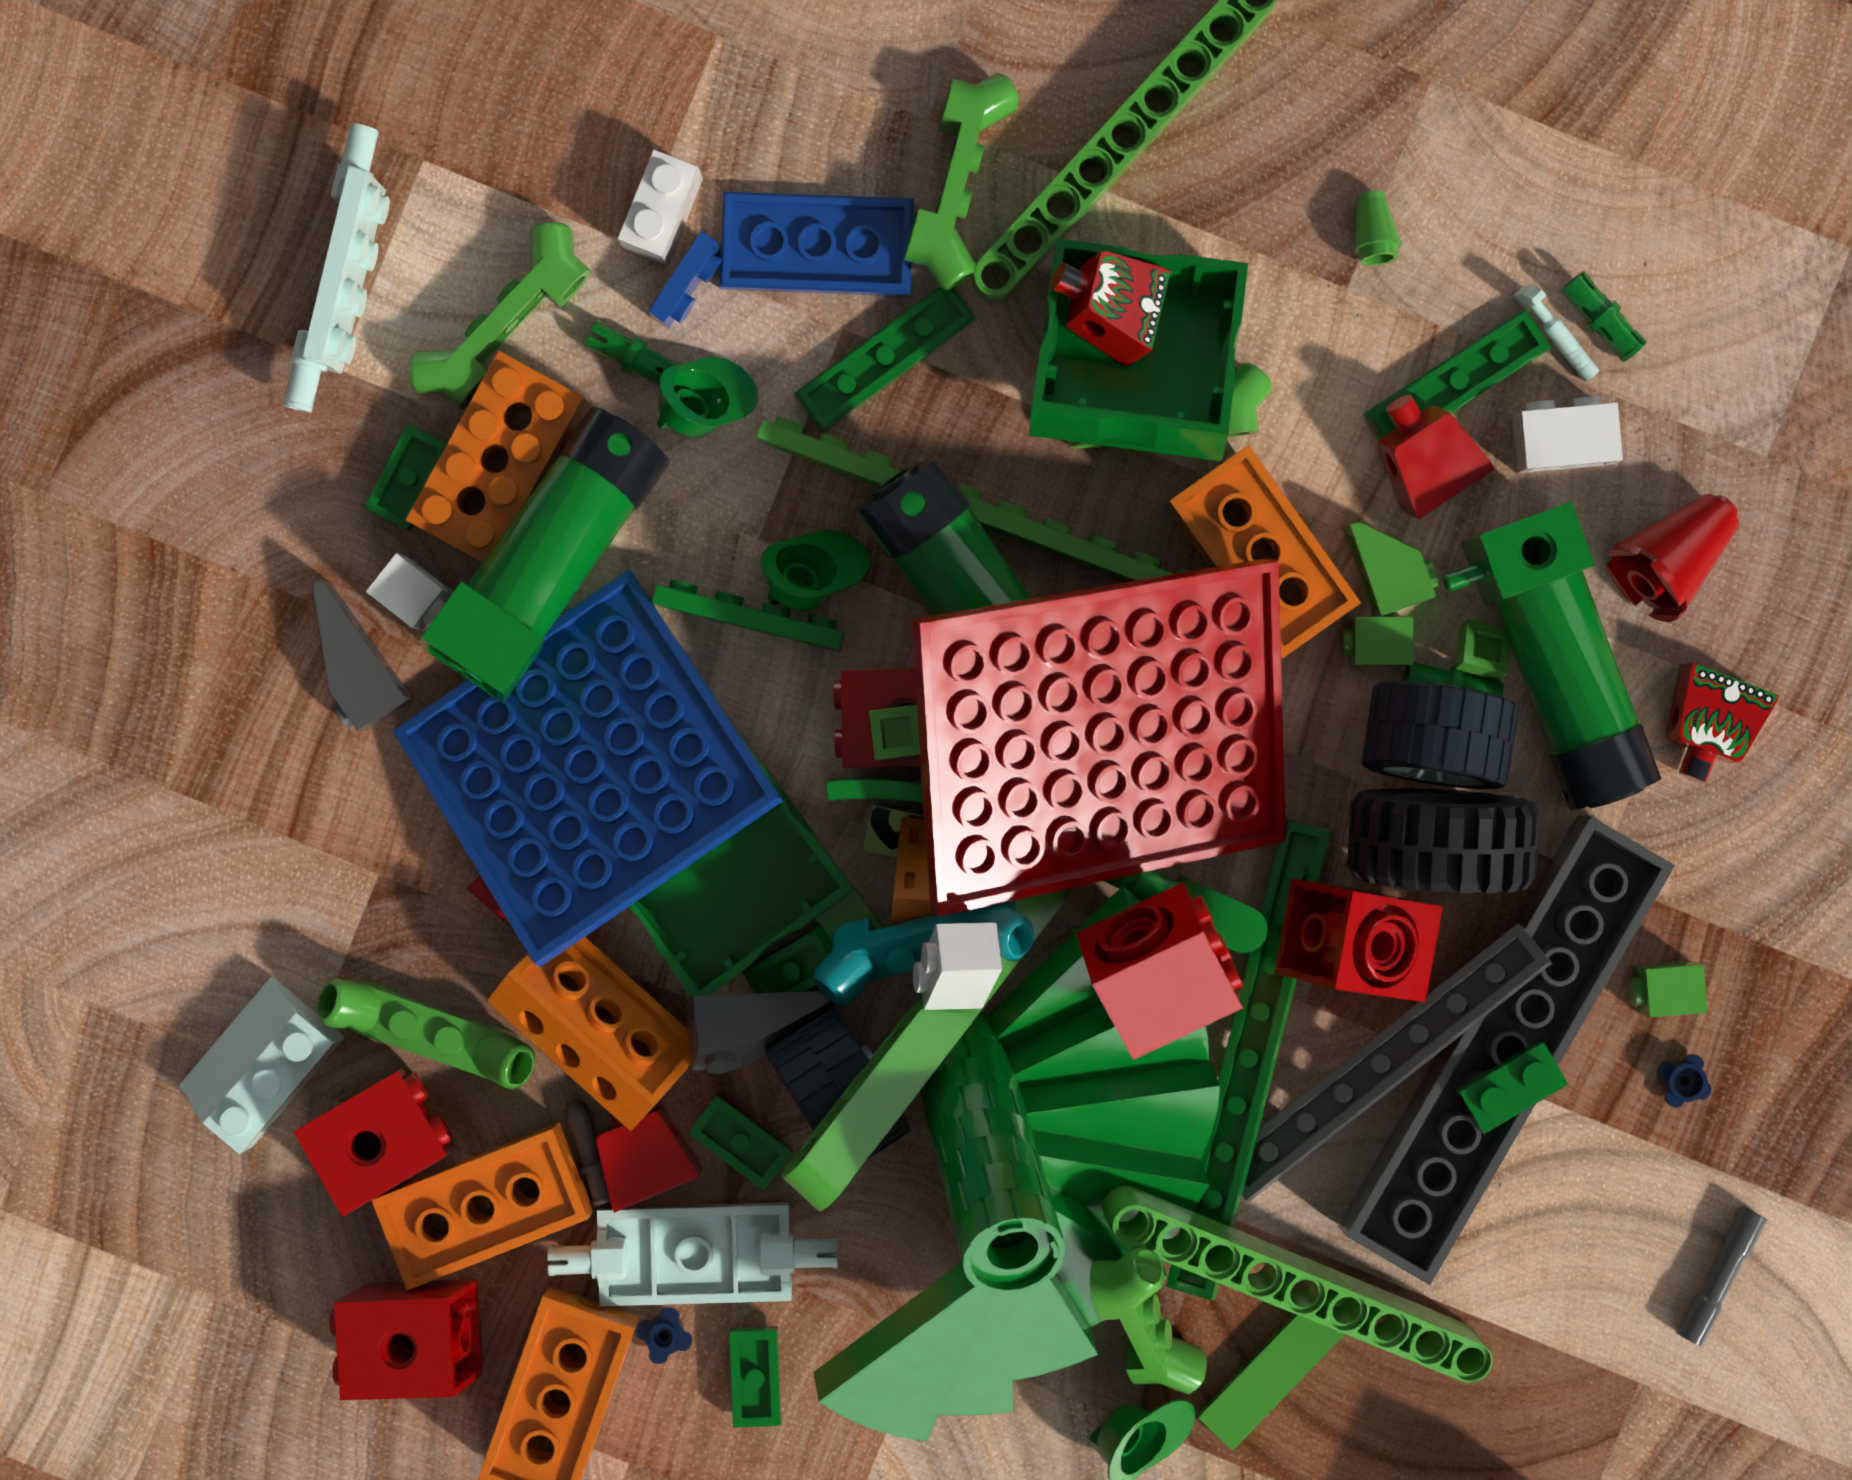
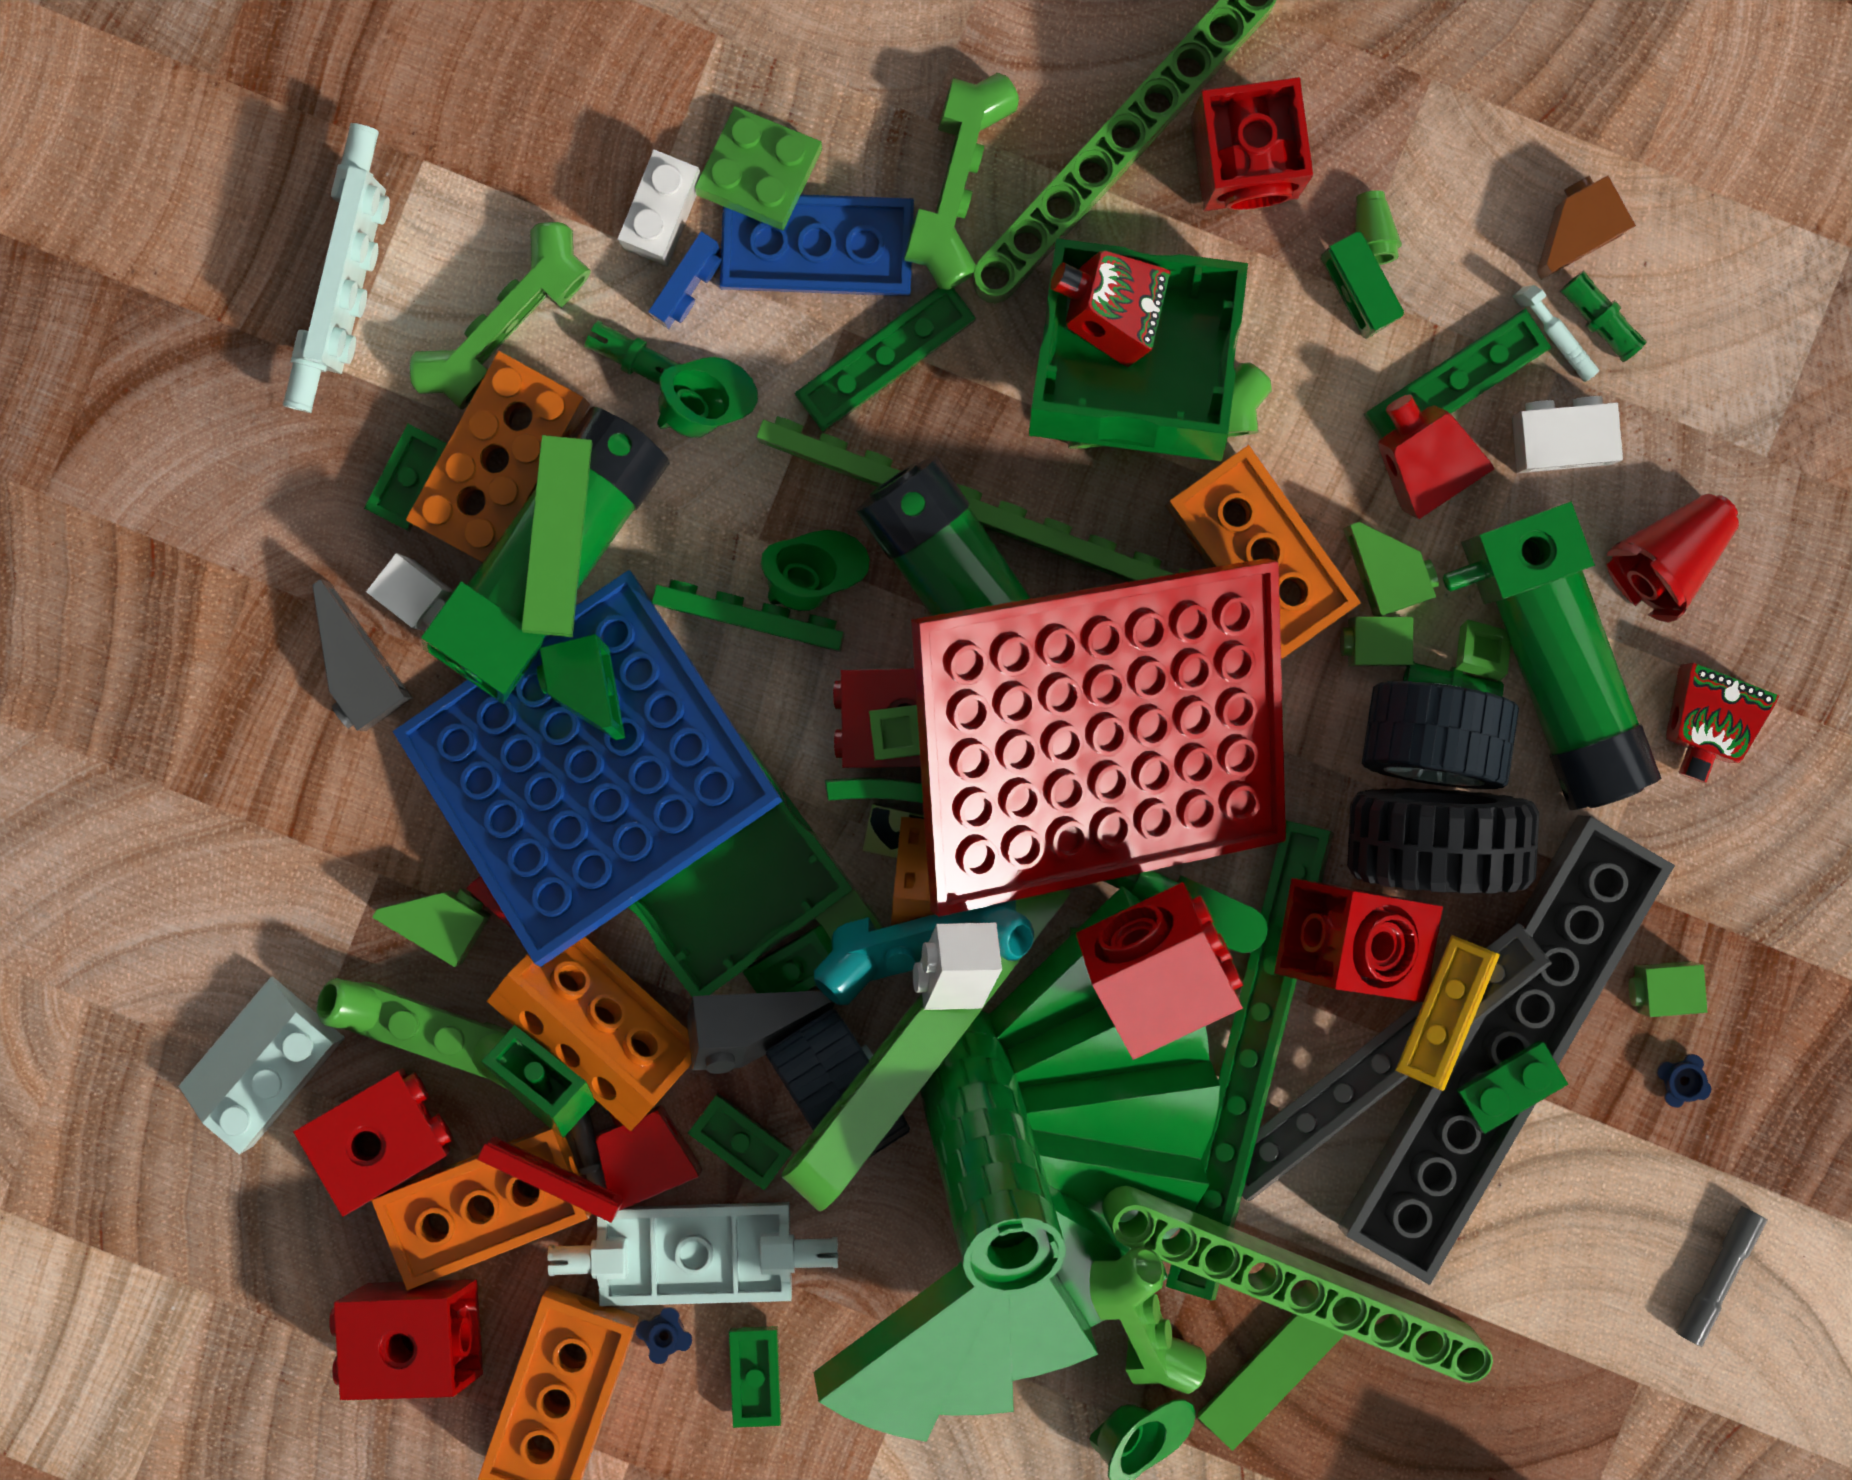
none -> bright green slope [372,888,492,967]
none -> red tile [477,1137,624,1223]
none -> green slope [482,1025,596,1138]
none -> bright green tile [522,435,592,637]
none -> green slope [537,634,625,740]
none -> bright green plate [695,106,822,231]
none -> red brick [1191,77,1313,211]
none -> green slope [1321,232,1404,339]
none -> yellow tile [1395,935,1500,1091]
none -> dark orange slope [1537,175,1636,280]

